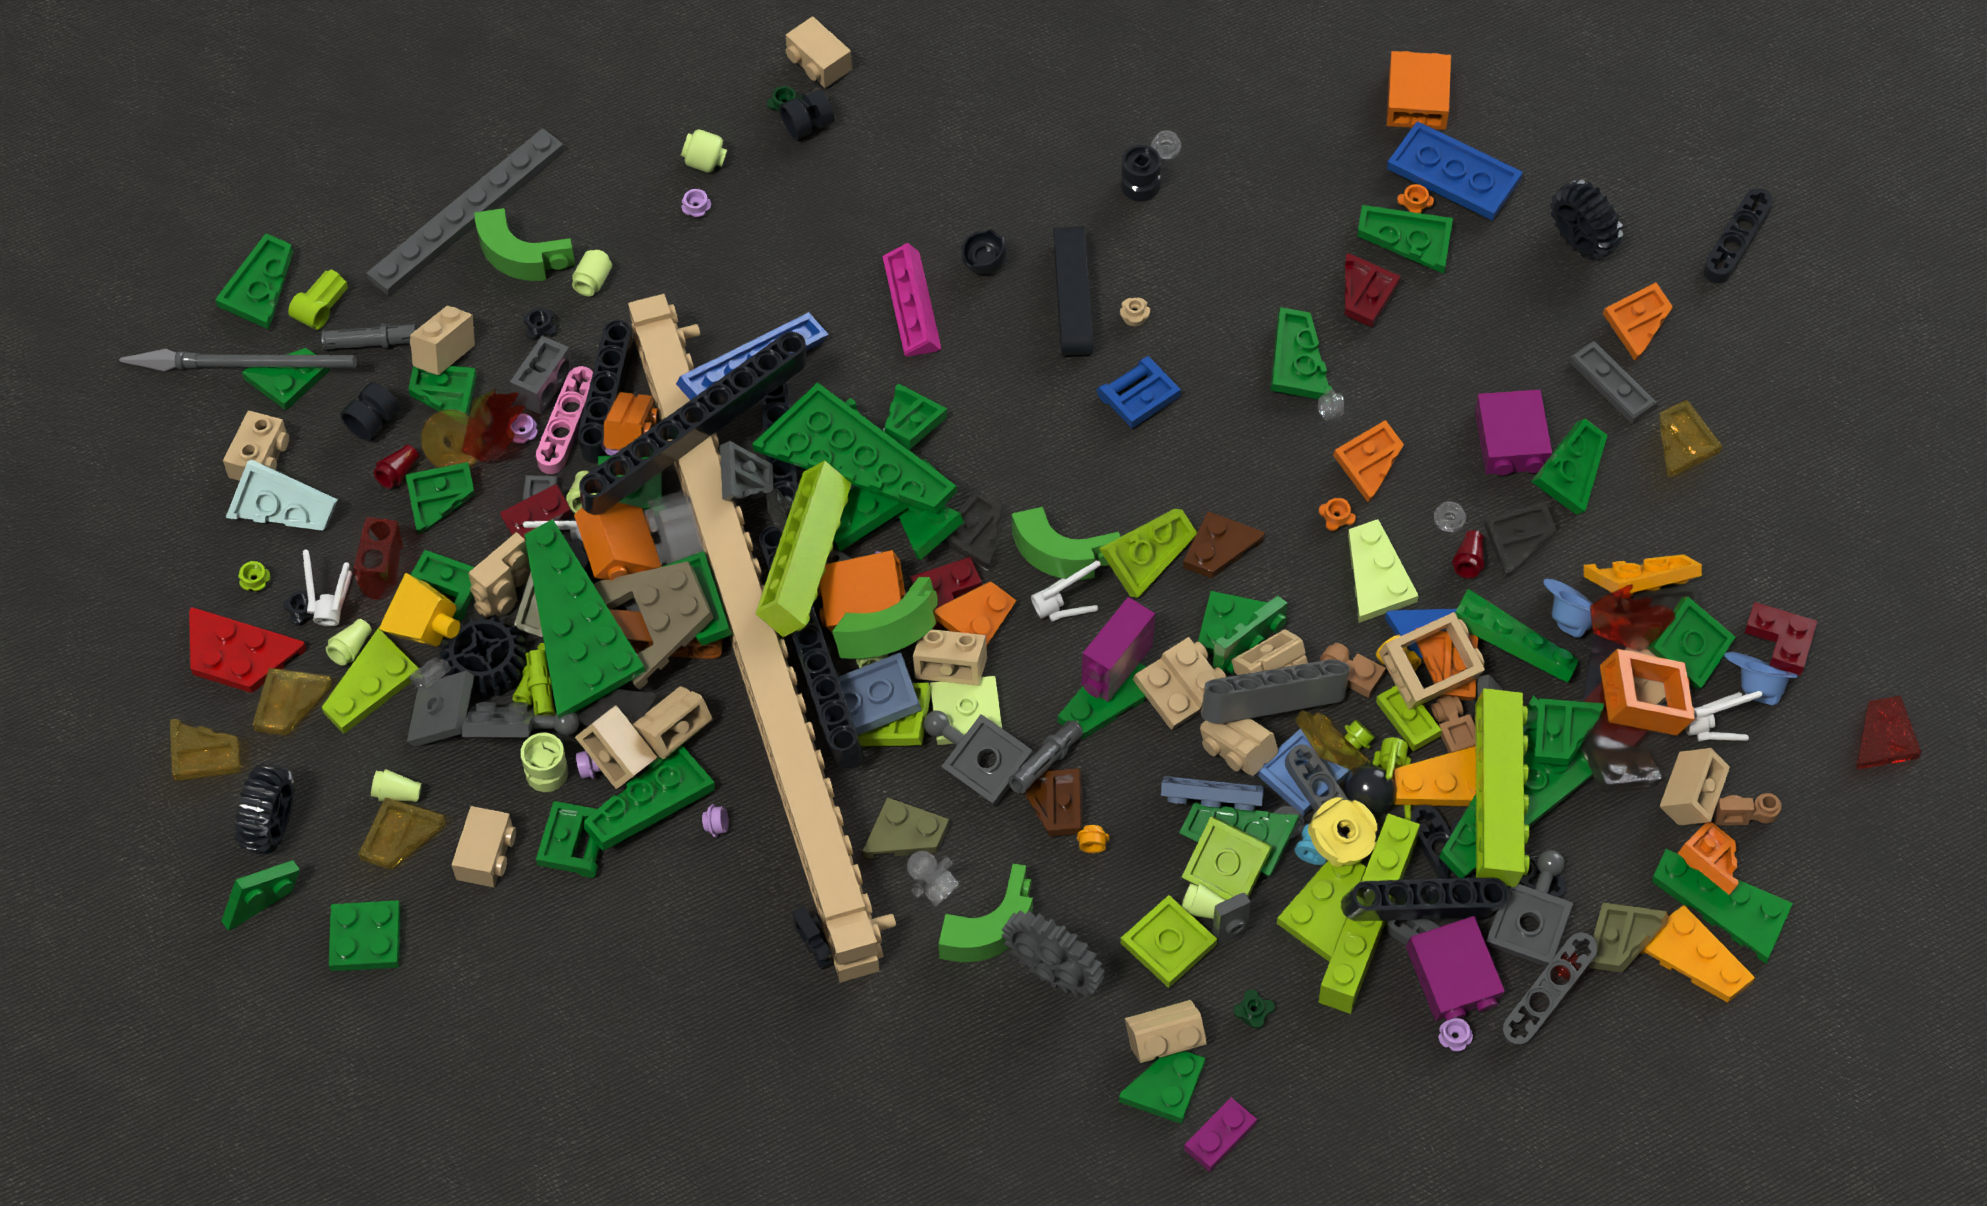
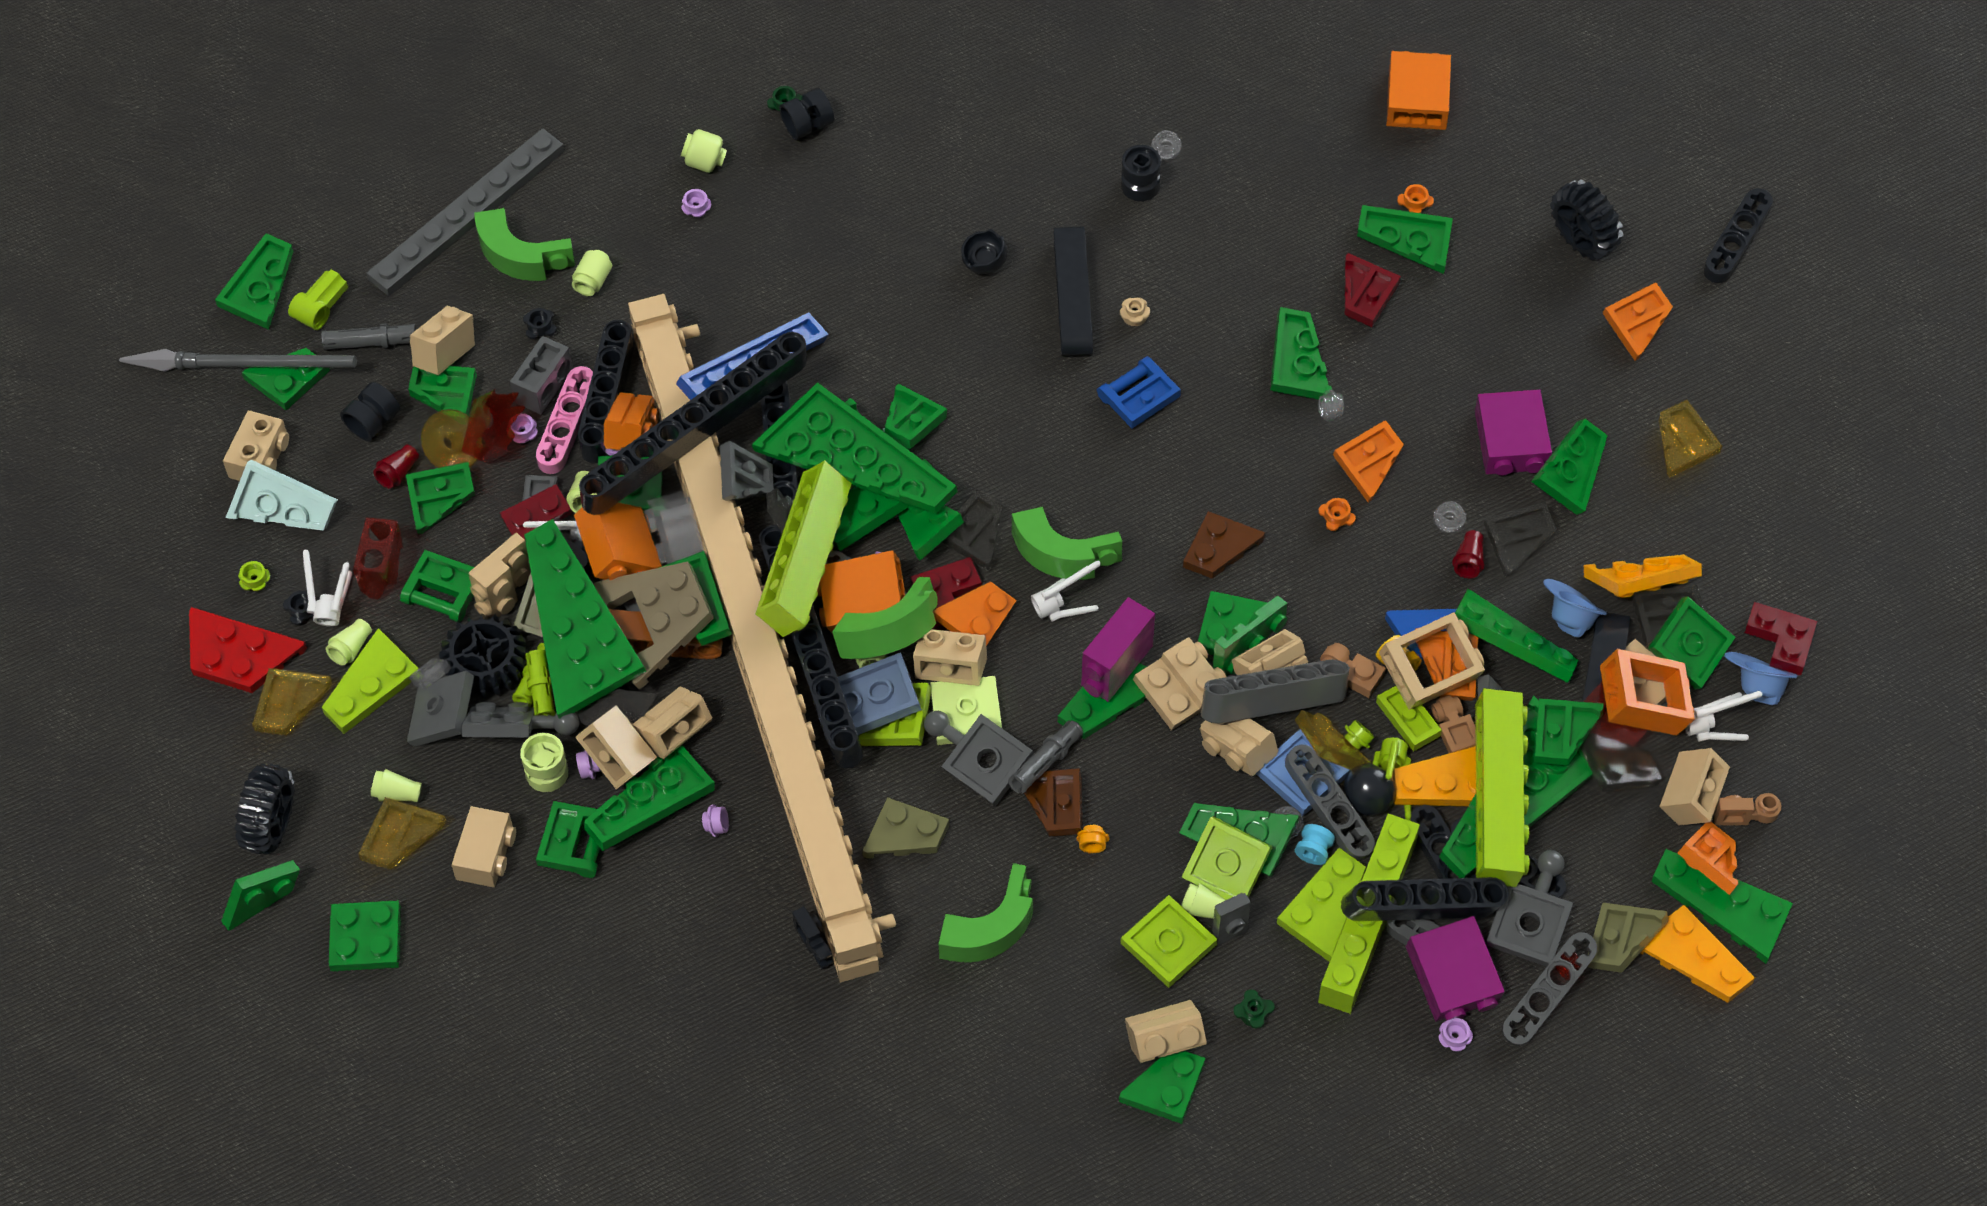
clear yellow wing [170,719,241,781] -> none
yellow torso [379,573,460,647] -> none
tan brick [786,16,852,88] -> none
dark pink slope [882,243,941,357] -> none
clear hips [907,851,959,906] -> none
dark grey gear [1002,911,1105,997] -> none
lime wing [1099,509,1197,598] -> none
sand blue plate [1161,776,1263,811] -> none
magenta plate [1184,1097,1257,1172] -> none
light yellow plate [1308,797,1378,867] -> none
yellowish green wing [1348,519,1419,623] -> none
blue plate [1387,121,1523,221] -> none
dark grey tile [1569,341,1657,424] -> none
clear red piece [1590,584,1675,652] -> none
clear red wing [1856,695,1921,770] -> none

